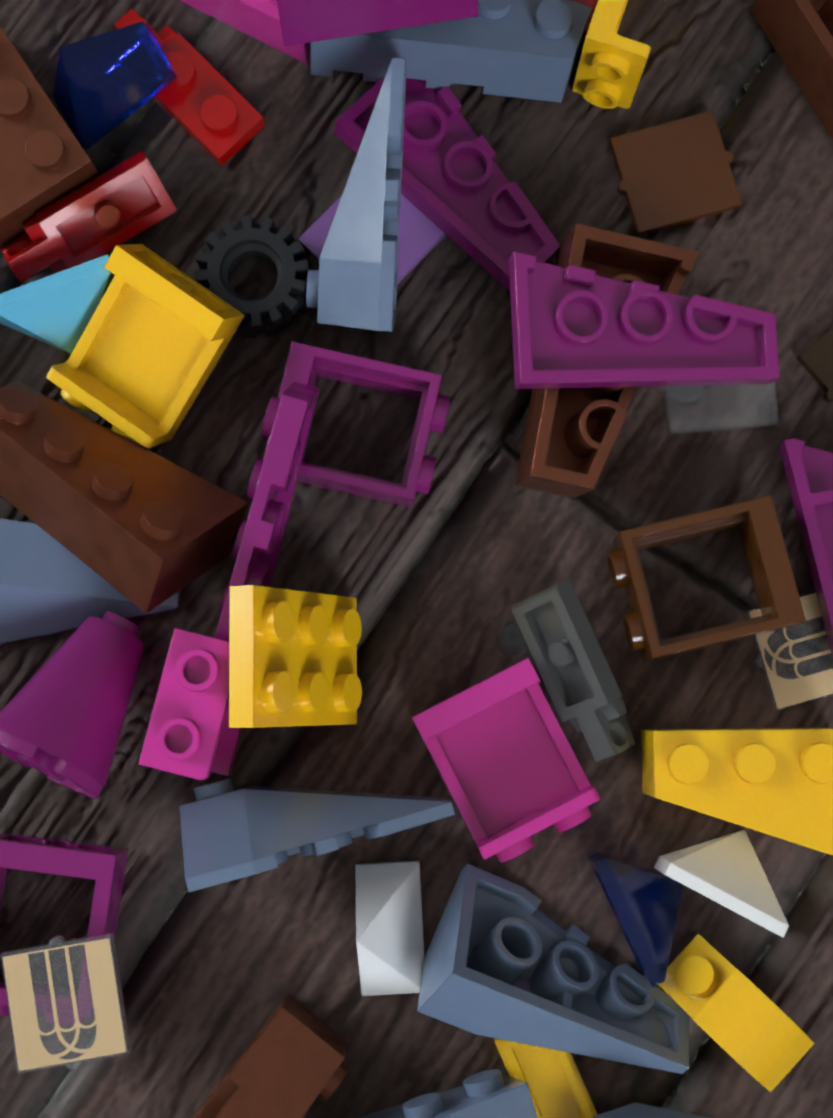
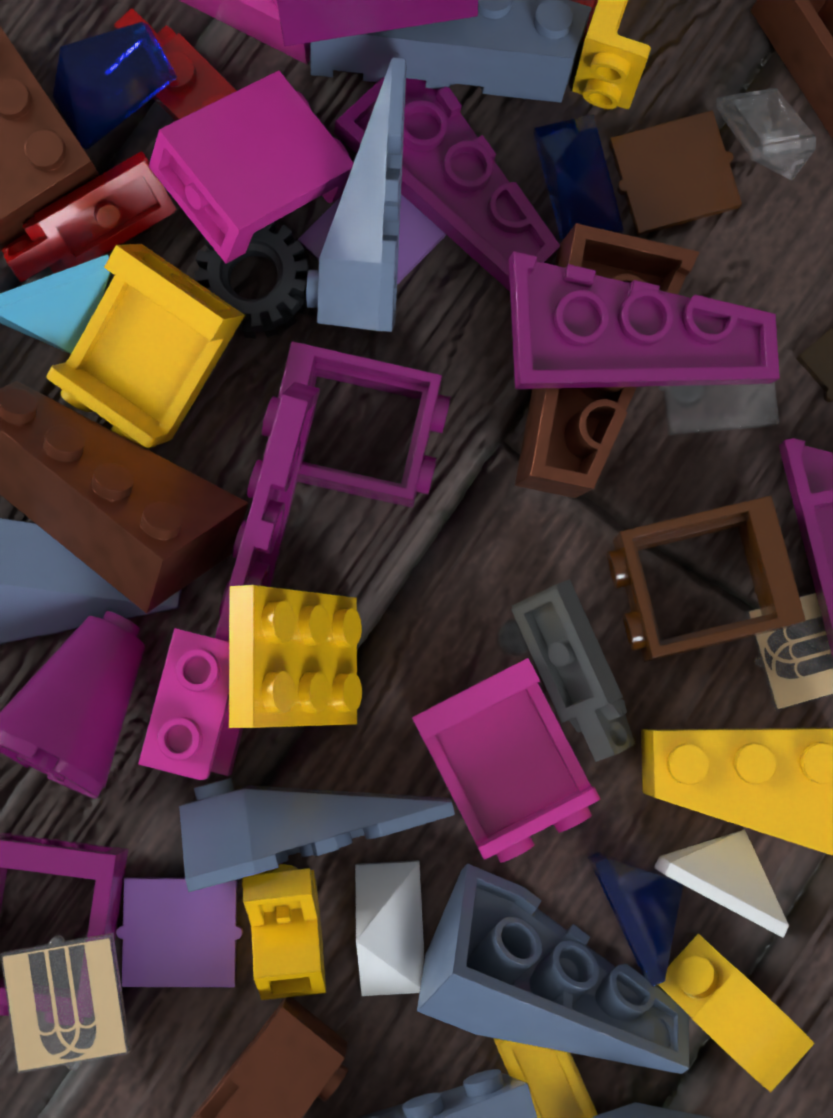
none -> medium lavender piece [116,877,243,987]
none -> dark pink panel [149,70,354,264]
none -> yellow brick [242,864,326,1000]
none -> clear blue slope [533,114,624,242]
none -> clear slope [717,88,816,181]

